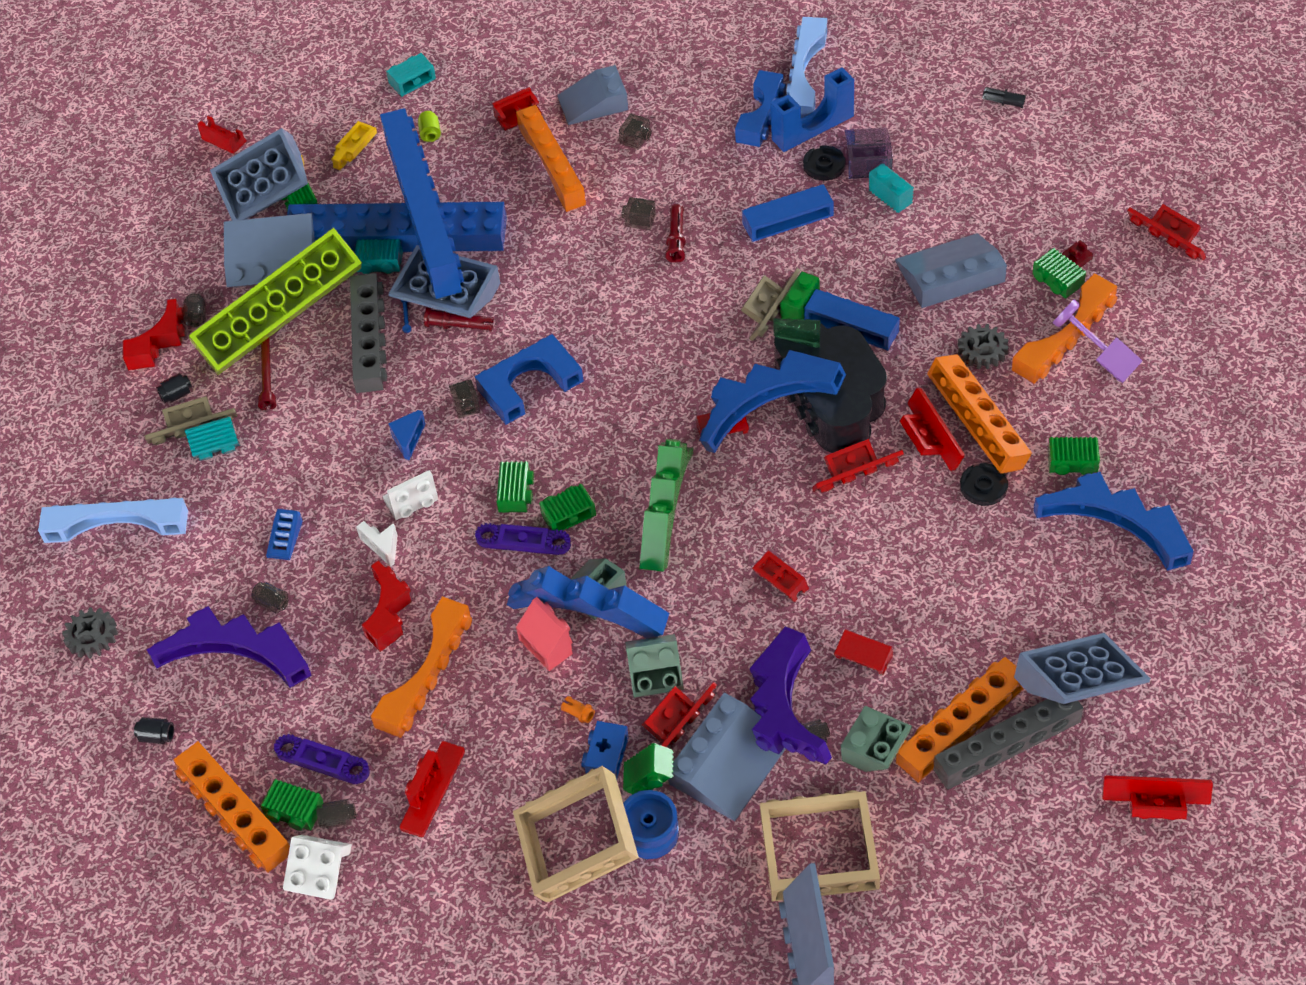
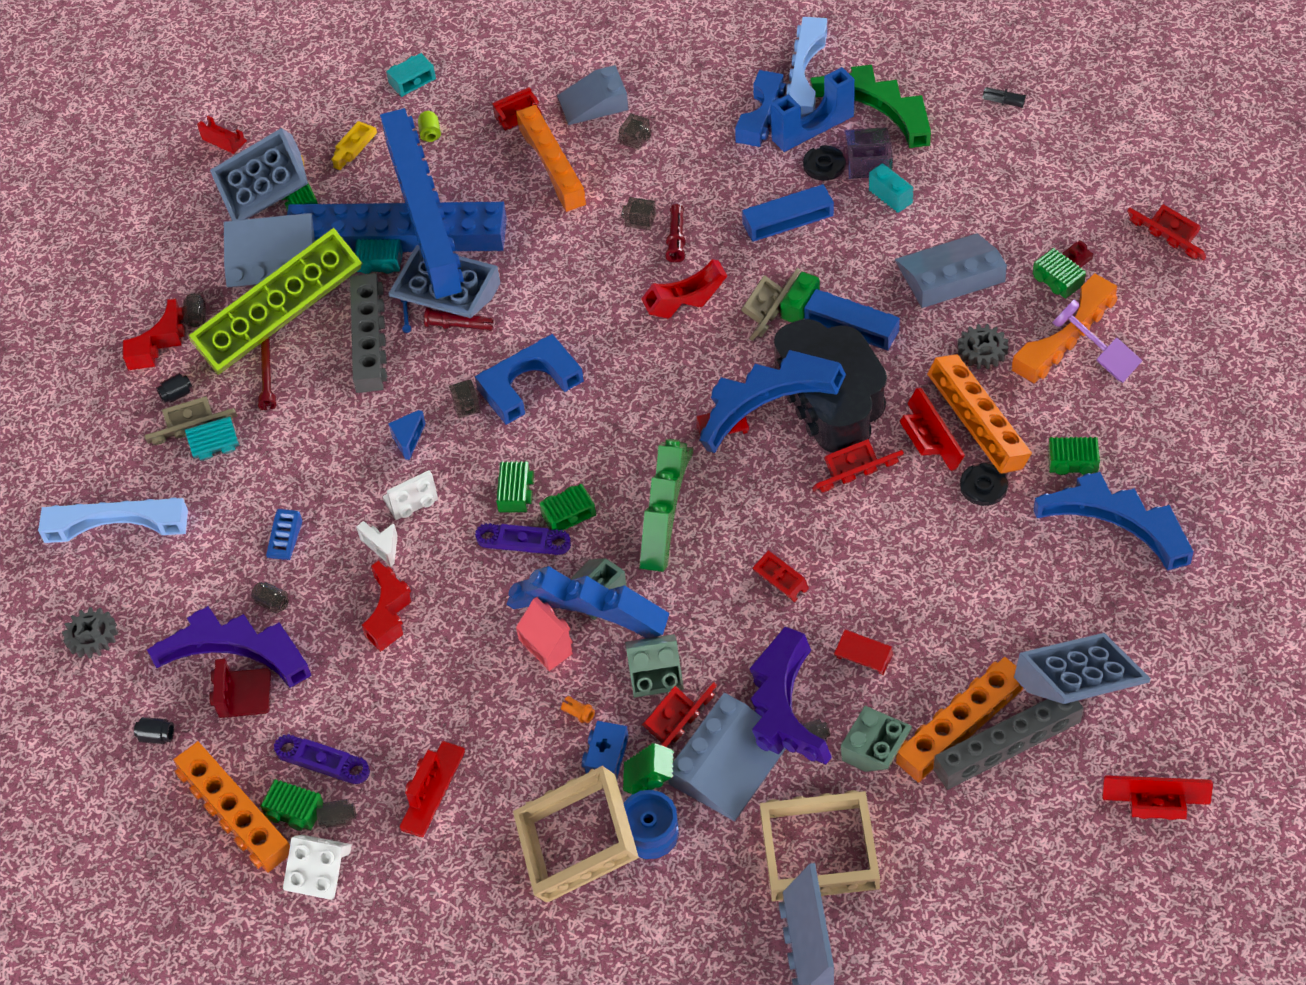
orange arch [371,596,472,738] -> none
clear green slope [773,318,821,348] -> none
none -> dark red bracket [209,658,271,718]
none -> red arch [641,259,727,319]
none -> green arch [810,64,931,148]

